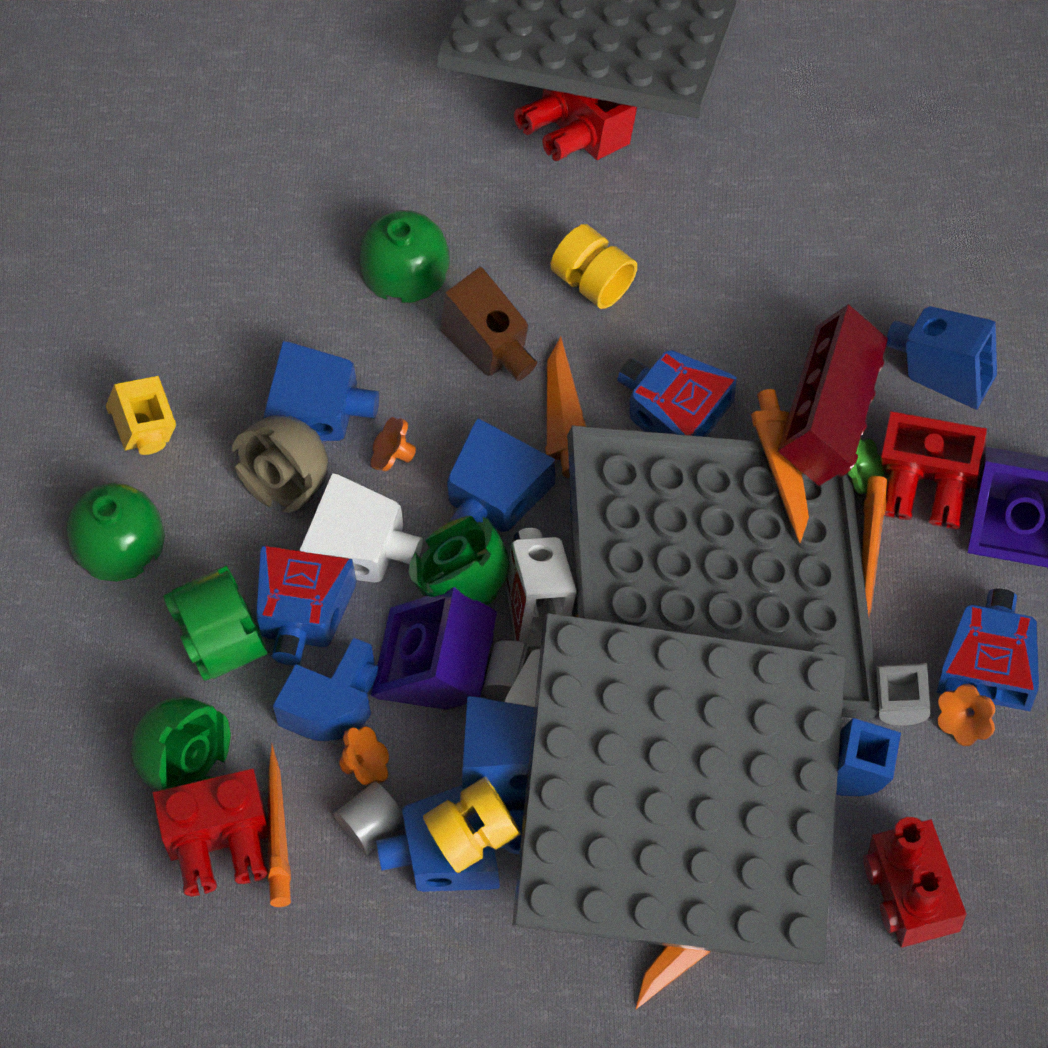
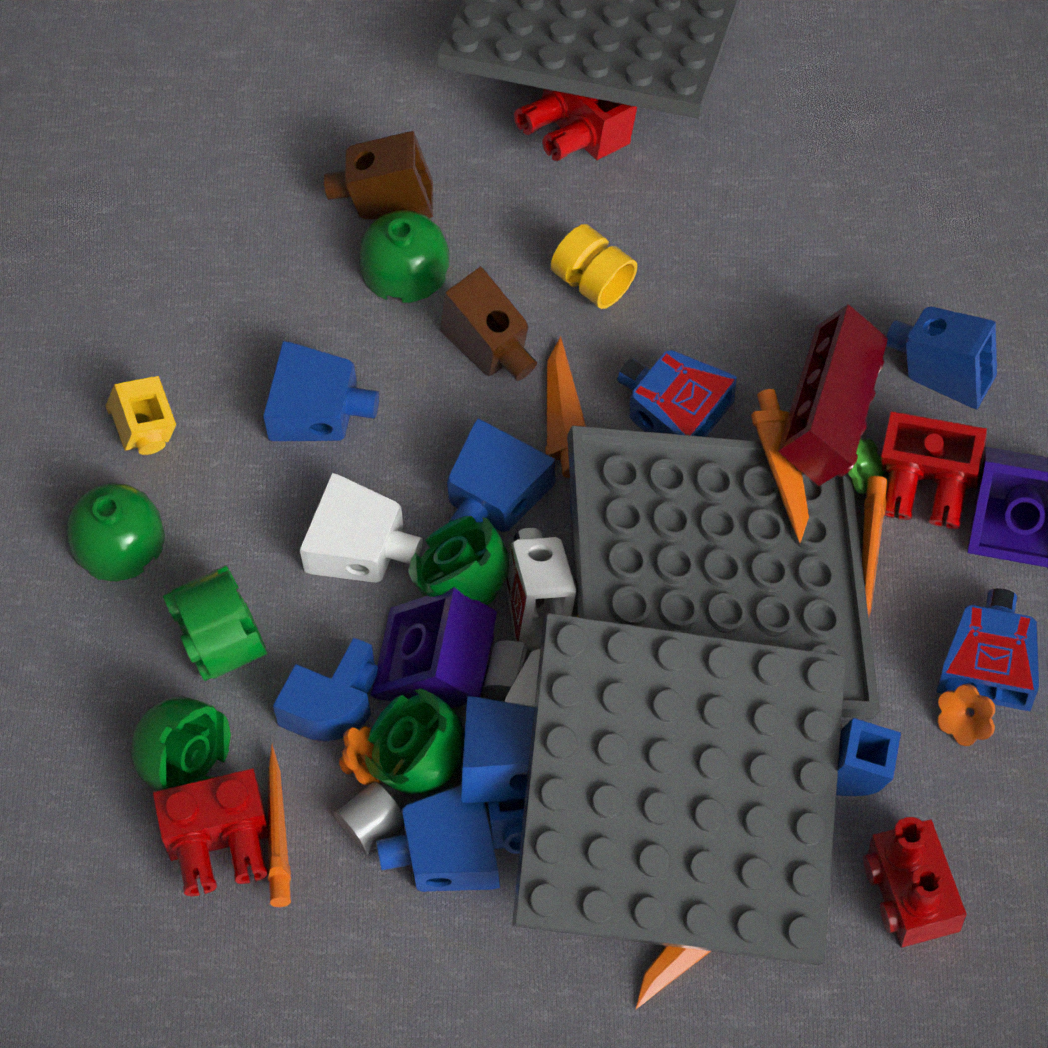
dark tan cylinder [232,415,328,513] -> none
torso [257,546,357,666] -> none
orange plant [370,417,416,472] -> none
yellow wheel [423,776,521,873] -> none
light grey brick [876,663,930,726] -> none
none -> reddish brown torso [324,131,433,219]
none -> green cylinder [365,689,465,794]

